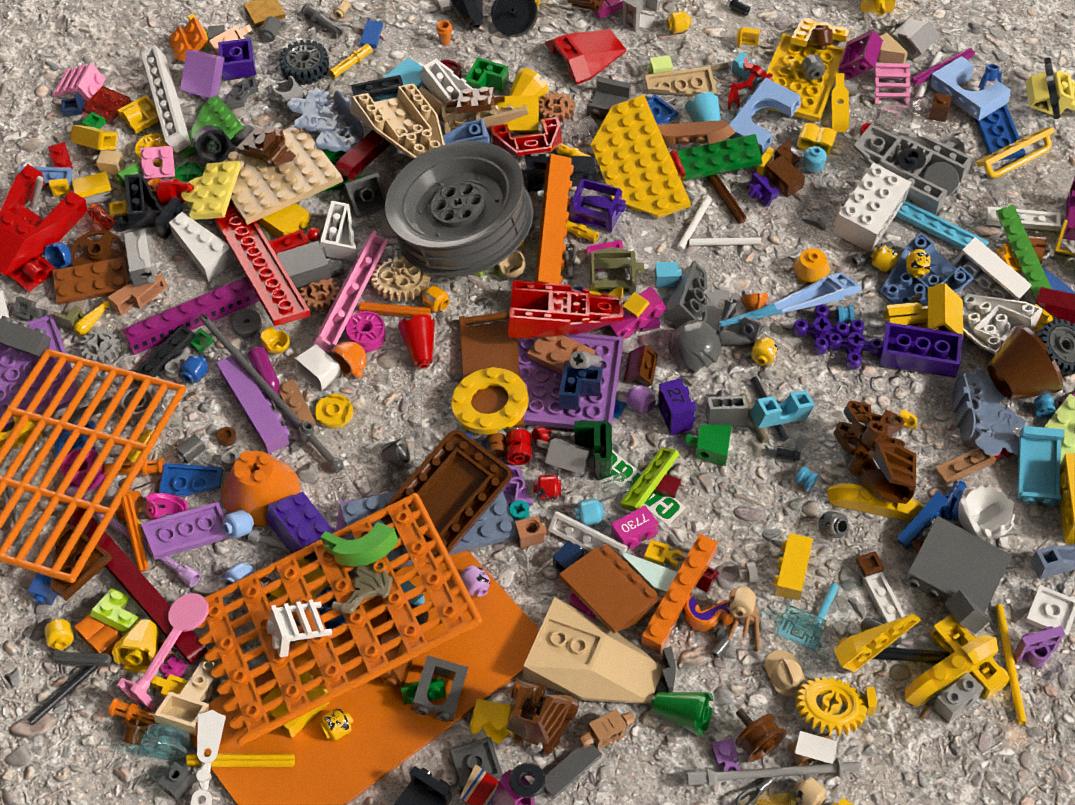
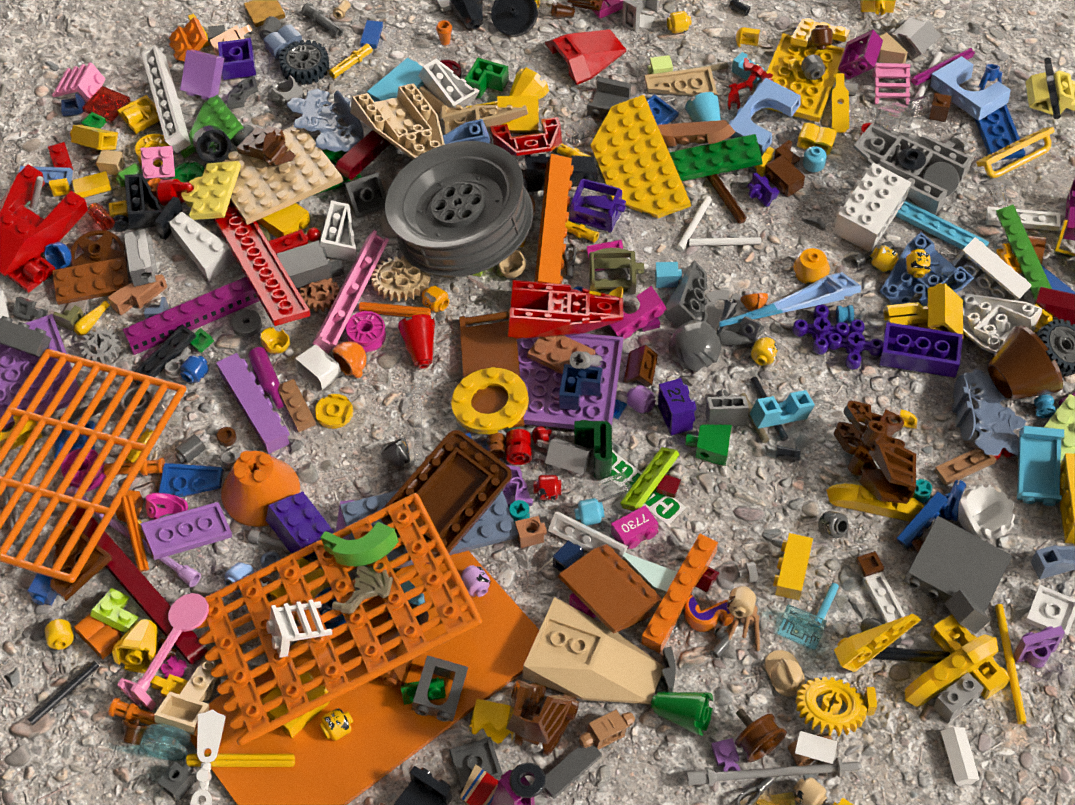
dark grey axle [52,651,112,667] -> none
dark grey bar [199,314,344,473] -> none
light blue head [222,510,254,539] -> none
black plate [351,75,403,98] -> none
reddish brown plate [447,87,505,113] -> none
nougat gear [539,91,575,122] -> none
yellow tile [623,292,650,318] -> none
yellow plate [644,539,682,568] -> none
red piece [670,147,686,181] -> none
dark azure wheel [794,466,819,491] -> none
none -> sand blue panel [144,297,169,319]
none -> sand blue tile [260,551,281,568]
none -> sand blue brick [263,24,302,59]
none -> reddish brown cone [551,2,575,18]
none -> teal wheel [912,479,932,504]
none -> white piece [941,727,979,786]

